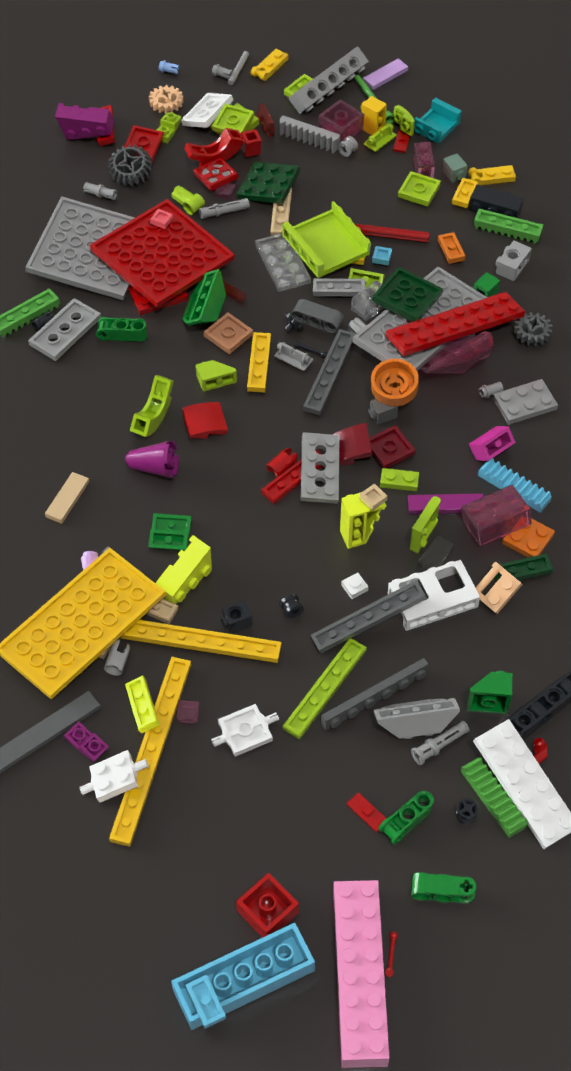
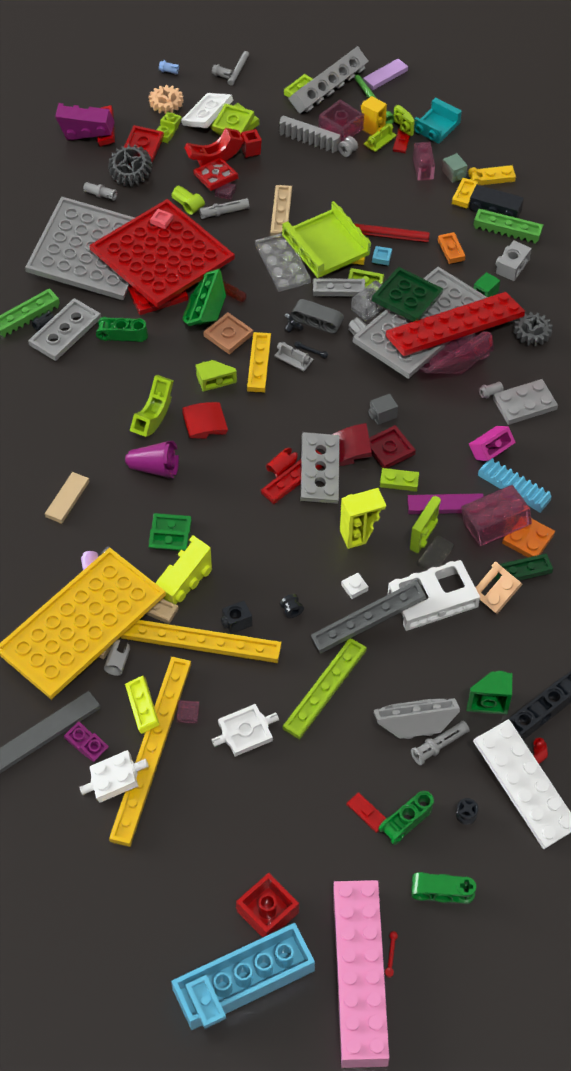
dark green plate [237,162,300,204] -> none
yellow plate [251,49,288,81] -> none
clear red plate [256,103,275,137] -> none
dark grey plate [303,329,356,416] -> none
dark grey plate [321,658,429,731] -> none
tan plate [359,484,387,511] -> none
orange piece [371,358,419,406] -> none
lime plate [398,171,441,207] -> none
bright green gear [461,758,527,838] -> none

